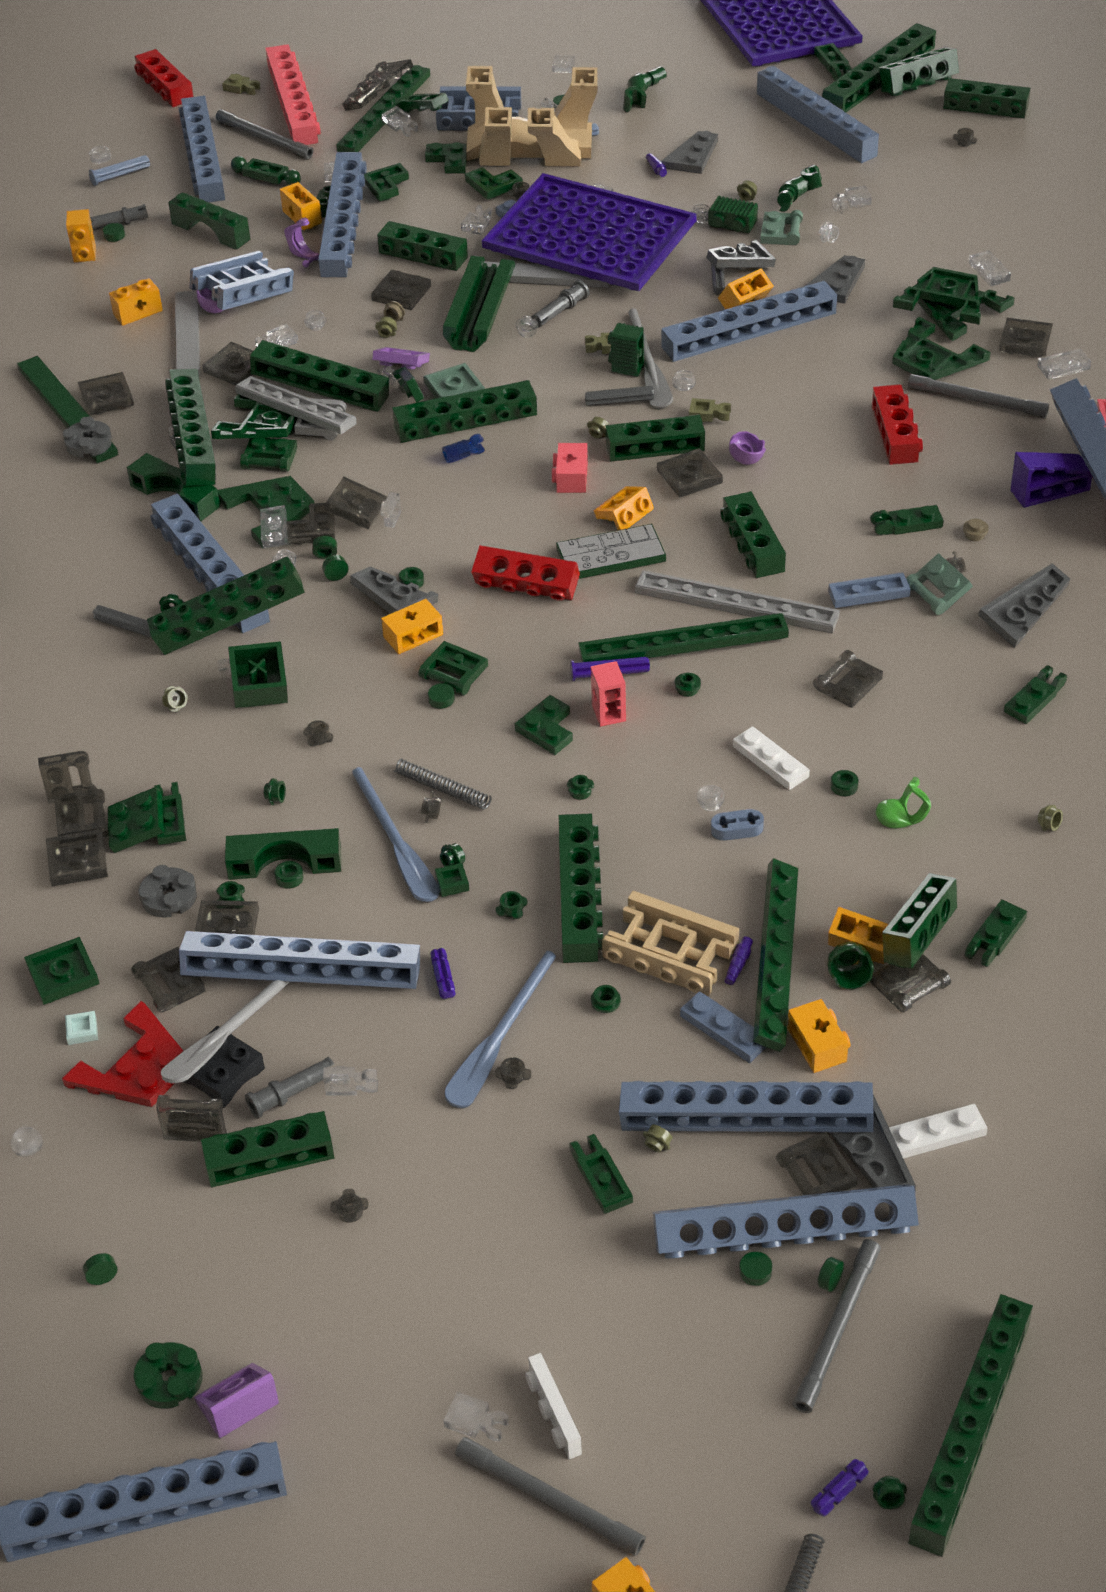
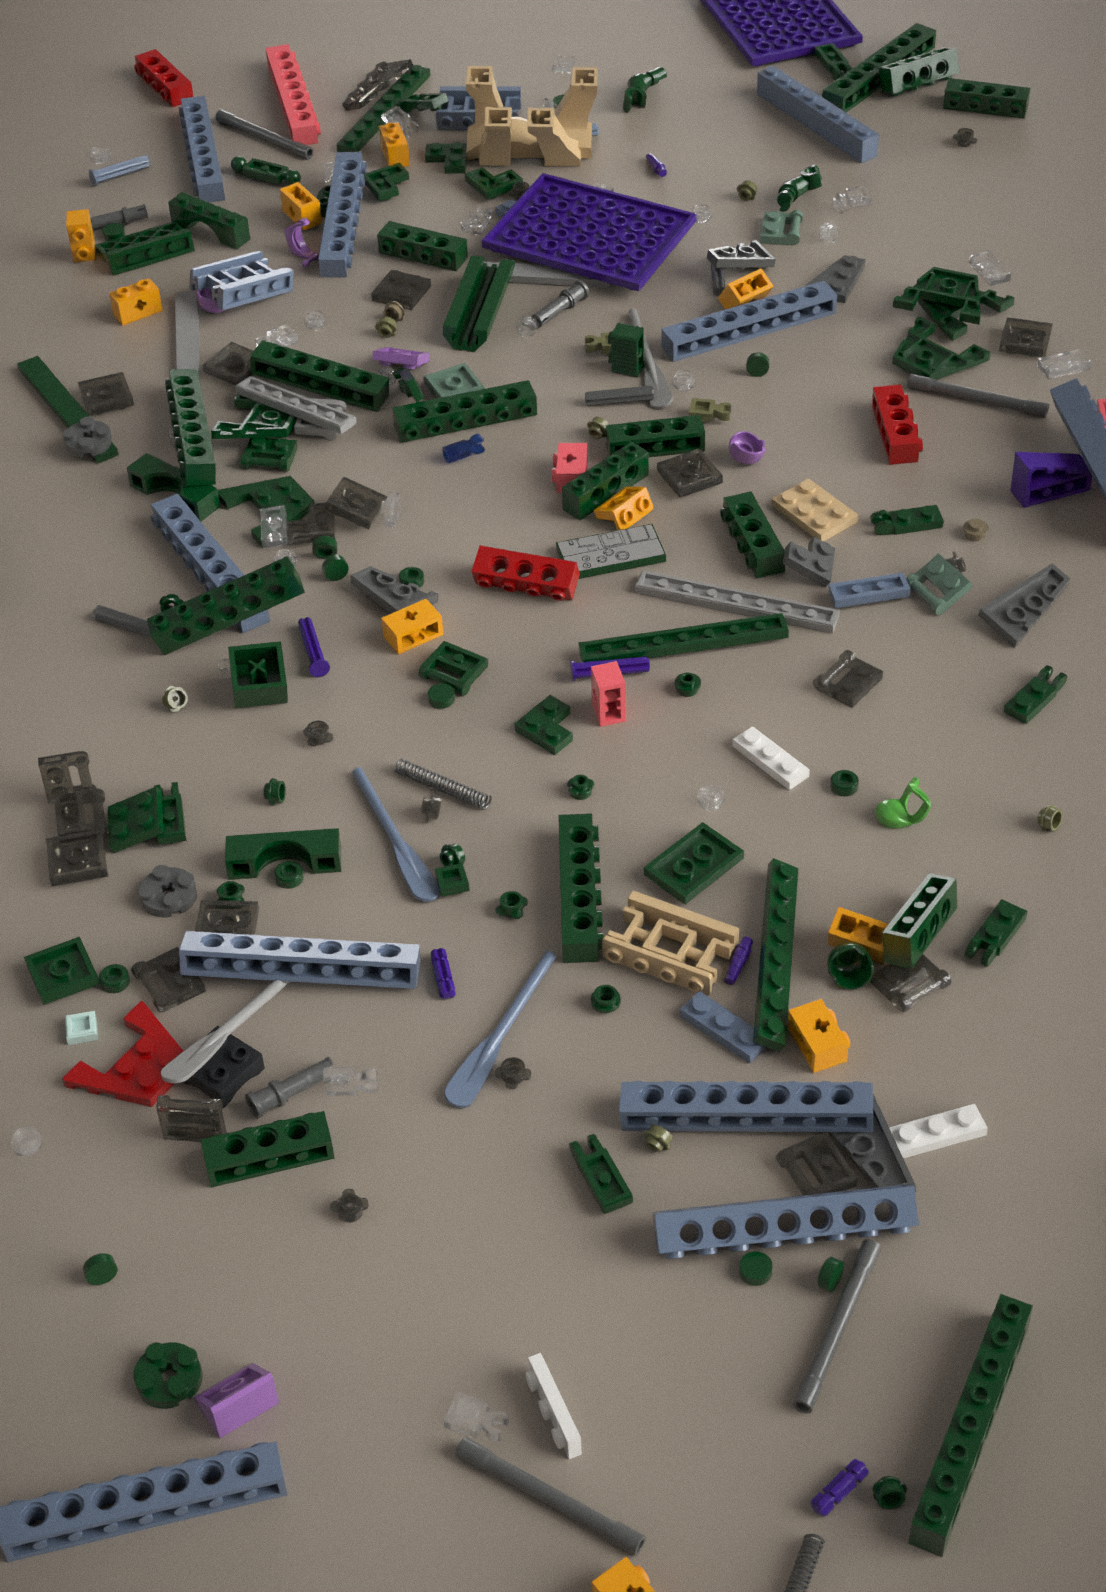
olive plate [222,74,261,95] -> none
dark grey wing [661,131,718,174] -> none
dark green brick [708,195,758,234] -> none
sand blue beam [711,809,764,841] -> none
none -> dark green fence [95,221,195,276]
none -> dark green tile [99,964,130,993]
none -> dark purple axle [298,617,330,677]
none -> light orange brick [379,123,410,167]
none -> dark green brick [562,442,649,520]
none -> dark green plate [644,822,744,905]
none -> dark green tile [746,352,770,377]
none -> tan plate [771,478,858,541]
none -> dark grey plate [783,536,835,587]

